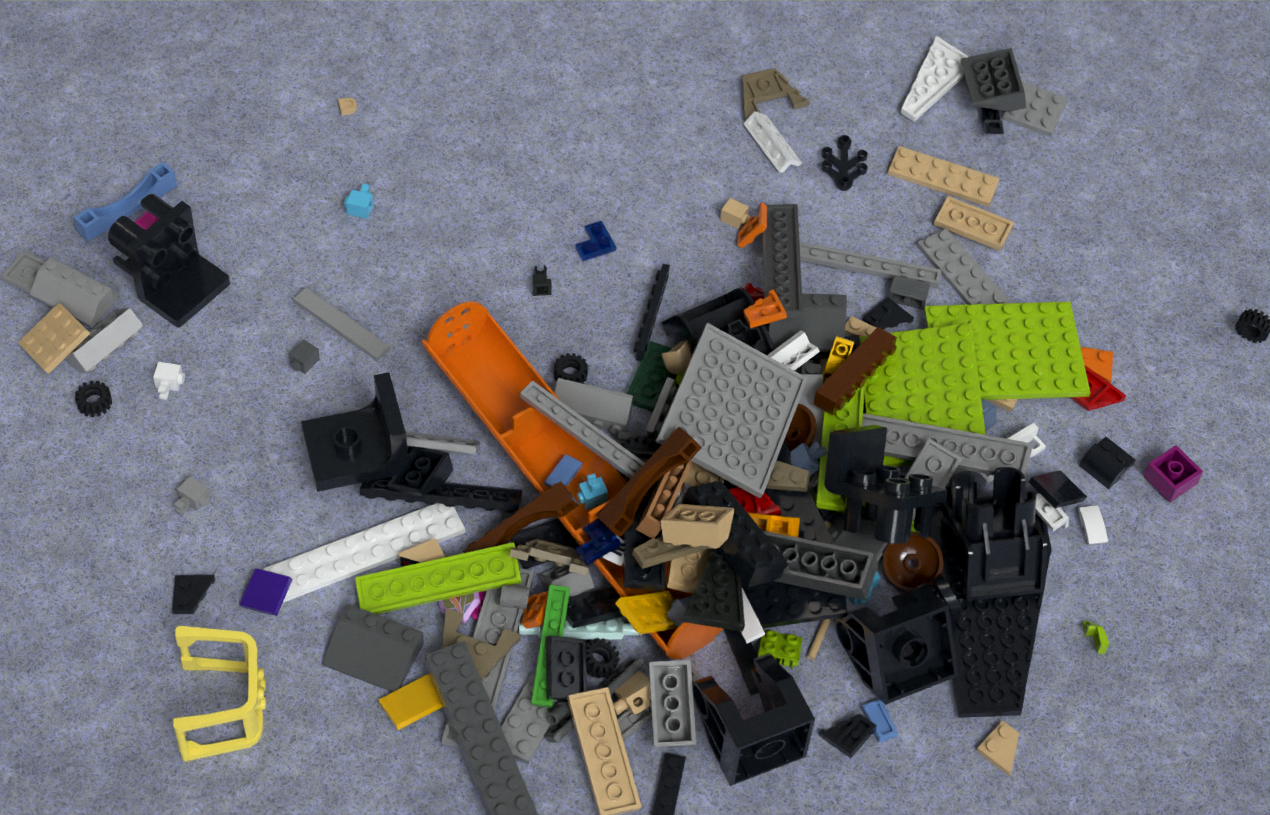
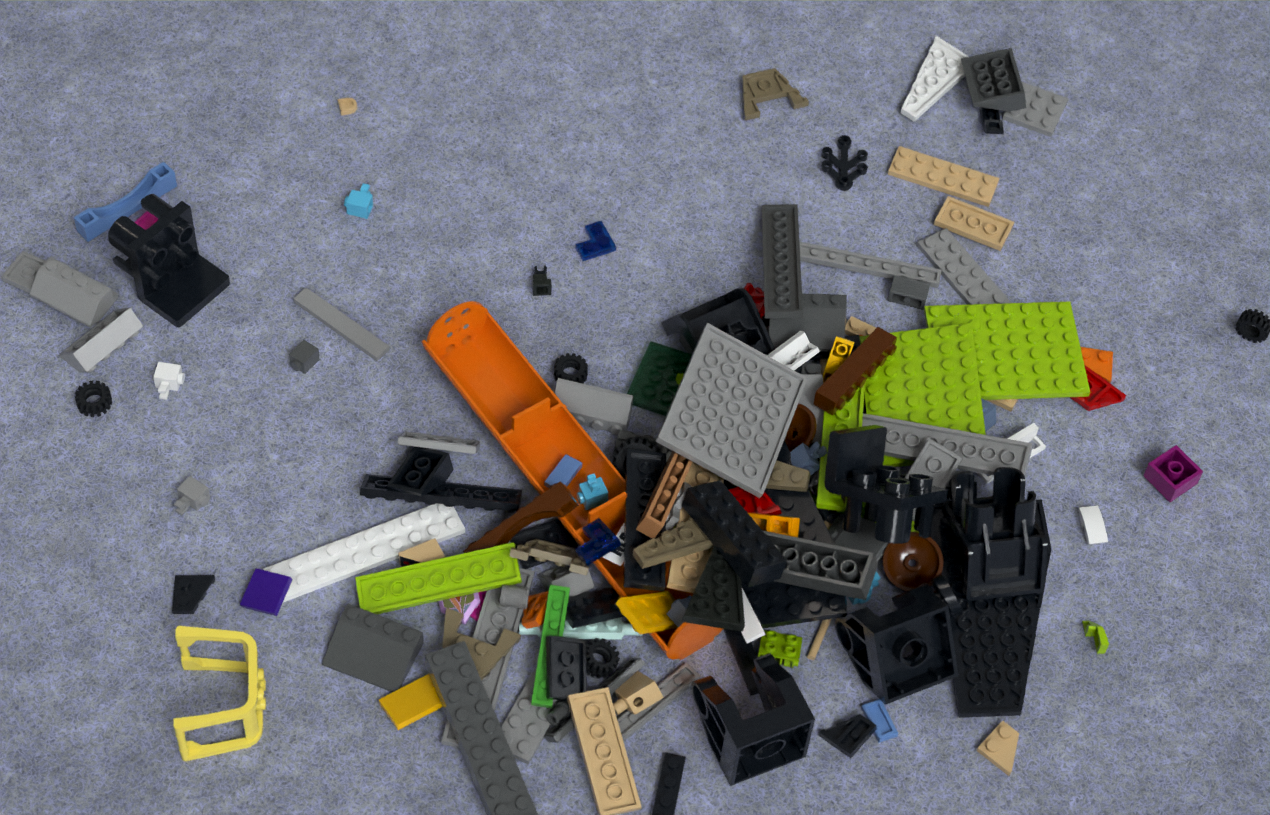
tan plate [18,302,90,374] -> none
black piece [301,372,408,492] -> none
light grey plate [520,380,645,479] -> none
reddish brown arch [597,427,702,537] -> none
black plate [634,264,670,362] -> none
light grey plate [646,377,677,439] -> none
light grey slope [648,660,696,748] -> none
tan helmet [661,340,692,375] -> none
tan slope [661,504,734,549] -> none
tan brick [720,198,750,229] -> none
orange wing [737,202,767,249] -> none
white fence [744,111,802,173] -> none
orange wing [744,289,787,328] -> none
black wing [862,297,914,330] -> none
black tile [1028,470,1087,508] -> none
white panel [1035,493,1069,532] -> none
black brick [1079,436,1136,489] -> none

